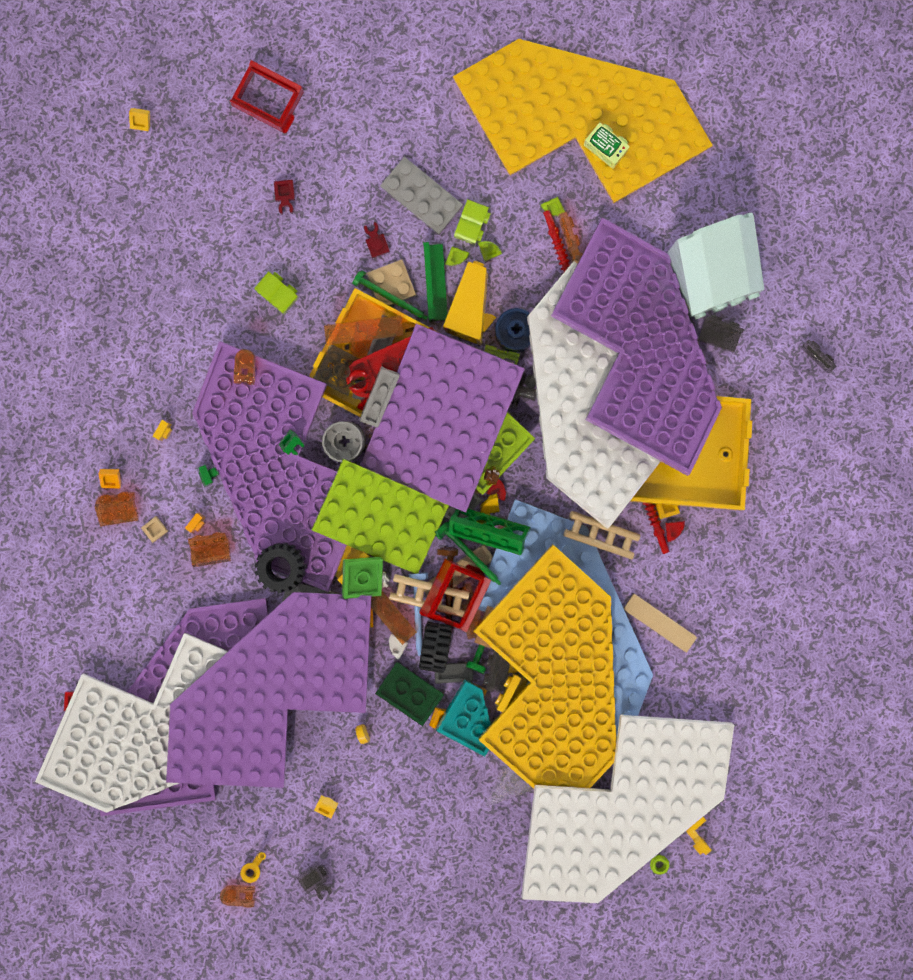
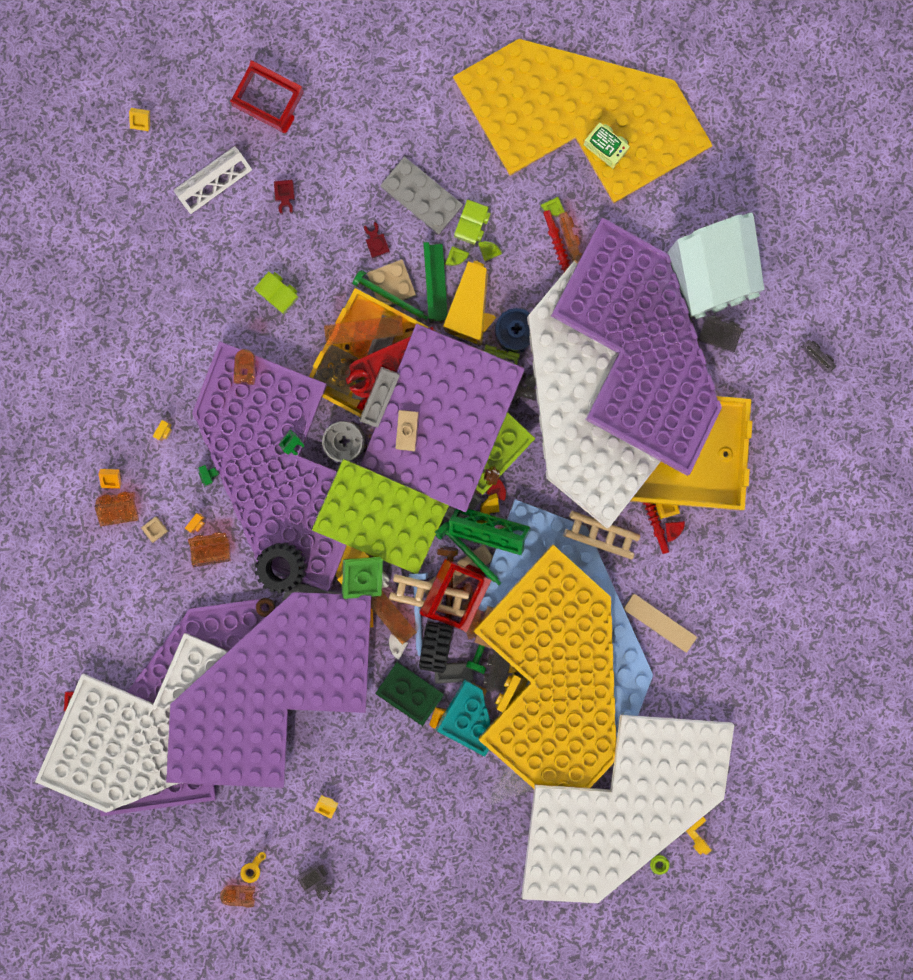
yellow tile [355,724,370,744] -> none
none -> white fence [173,146,252,214]
none -> reddish brown plate [256,598,275,617]
none -> tan plate [395,410,419,451]

